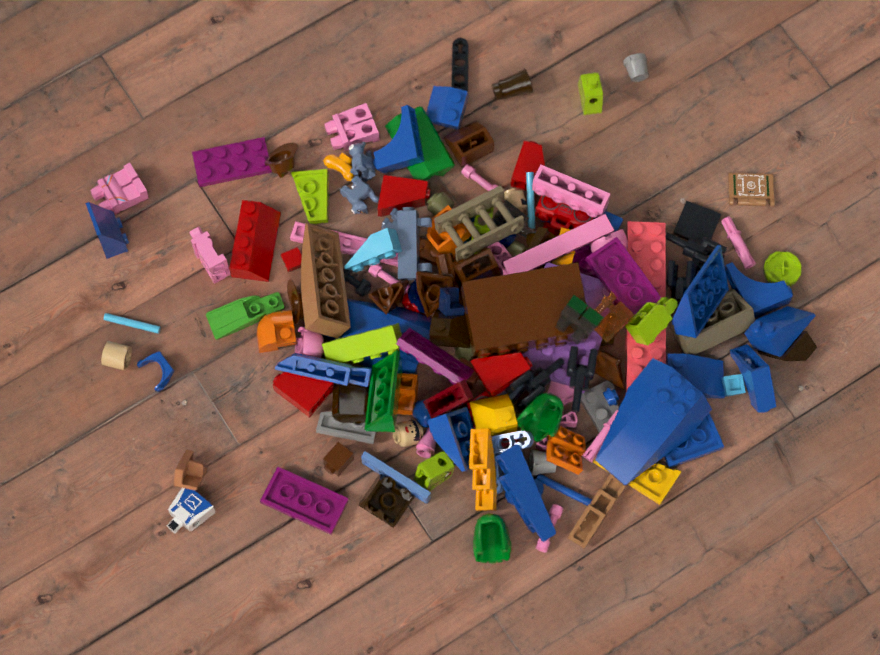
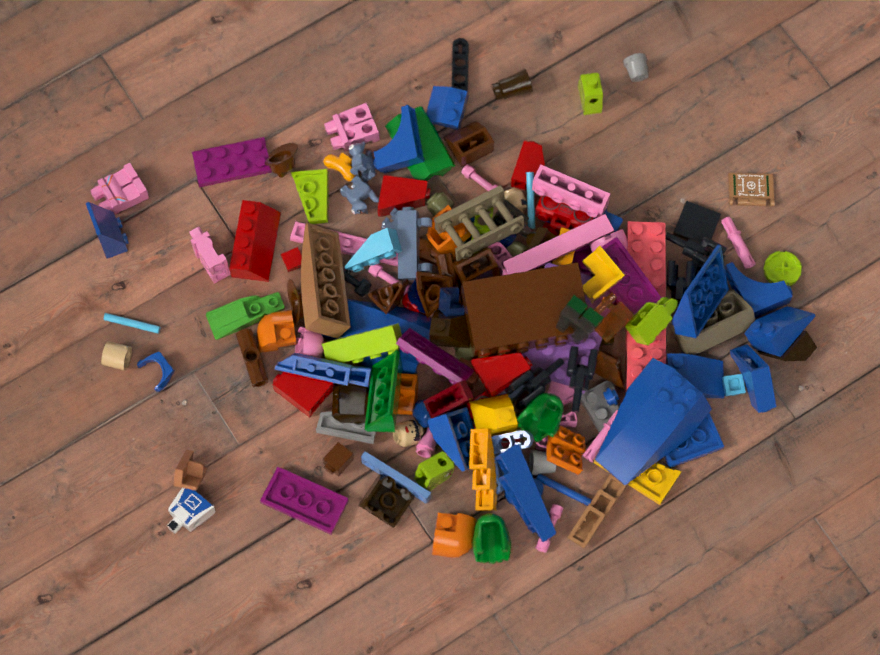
none -> reddish brown piece [236,329,269,387]
none -> orange brick [432,512,477,558]
none -> yellow panel [582,246,625,303]

